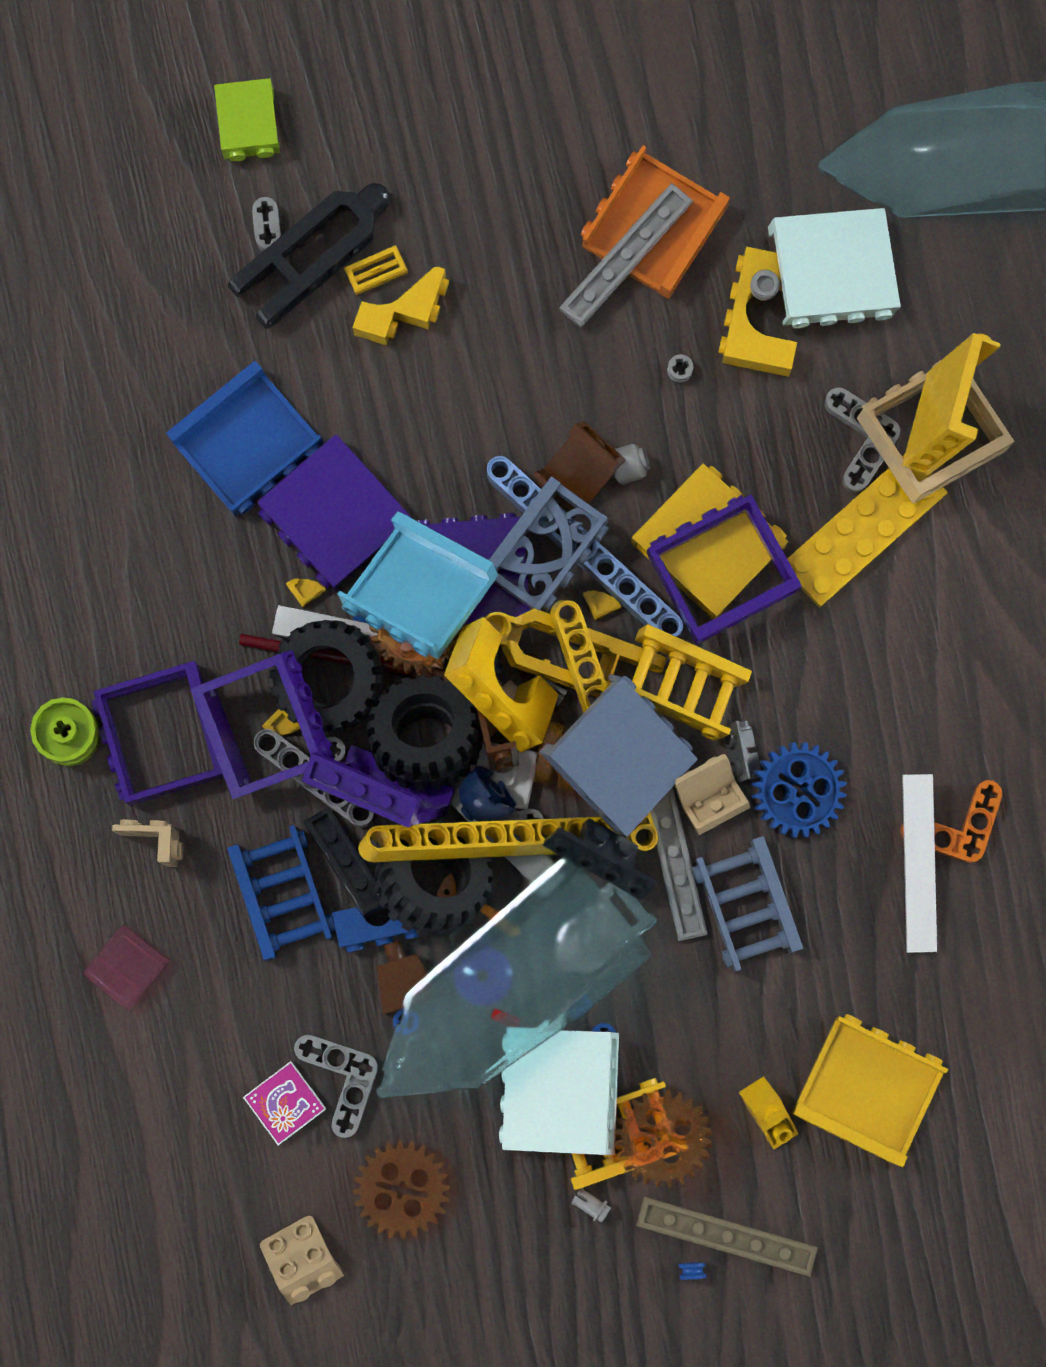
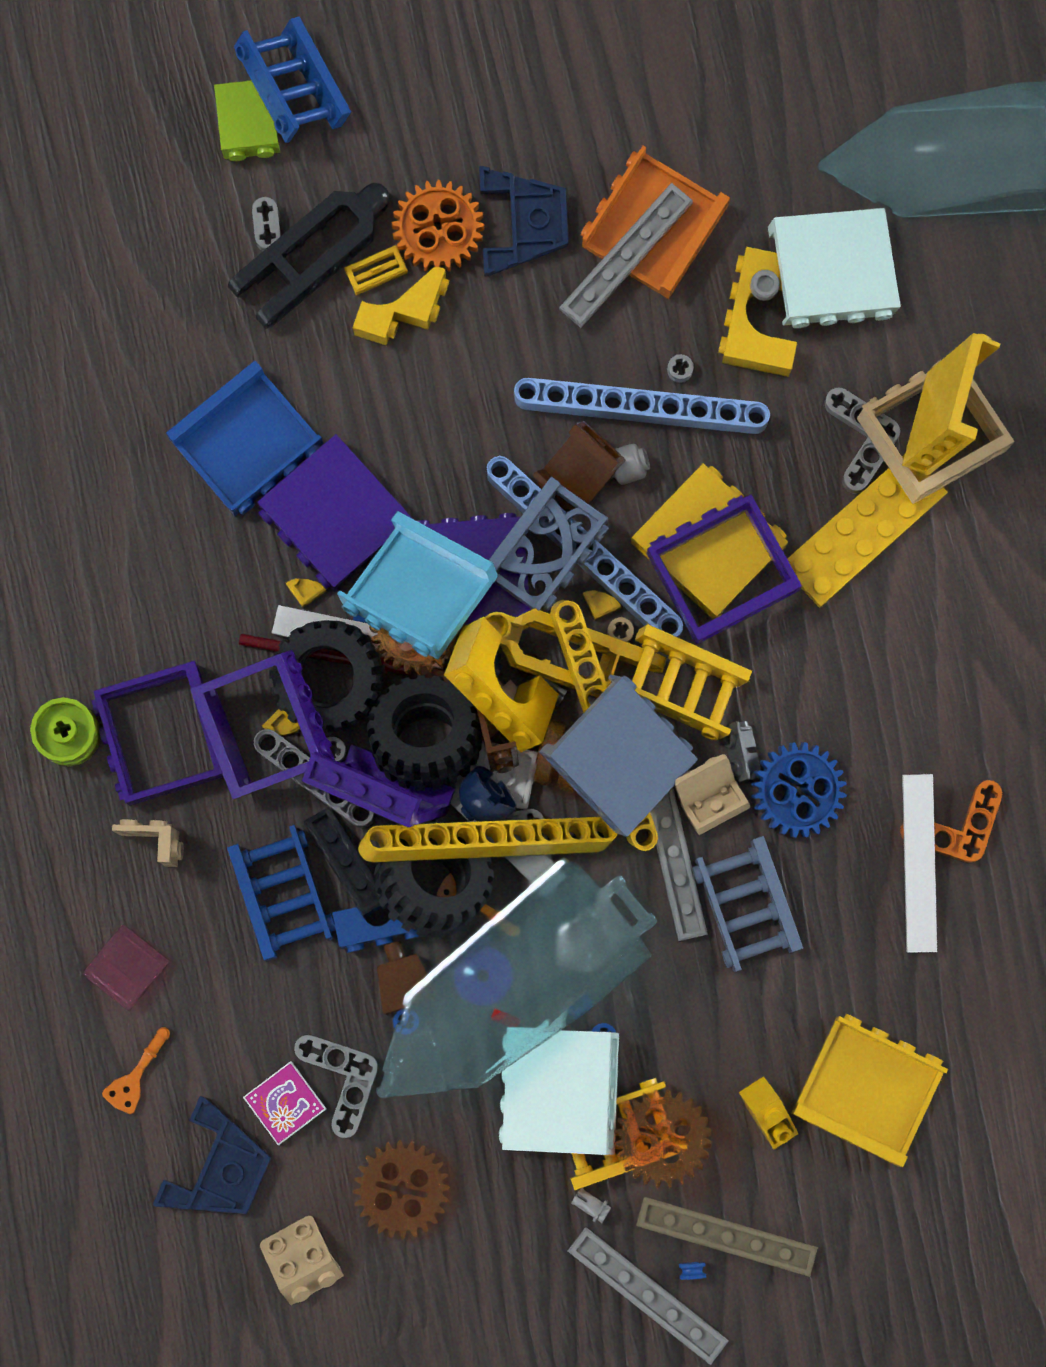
black bracket [543,818,657,899] -> none
none -> orange piece [102,1027,170,1114]
none -> dark blue wing [153,1096,272,1214]
none -> blue fence [234,16,351,143]
none -> orange gear [392,180,484,272]
none -> dark blue wing [479,166,568,276]
none -> light blue beam [514,378,770,434]
none -> light grey tile [567,1227,729,1365]
none -> tan bush [608,617,634,642]

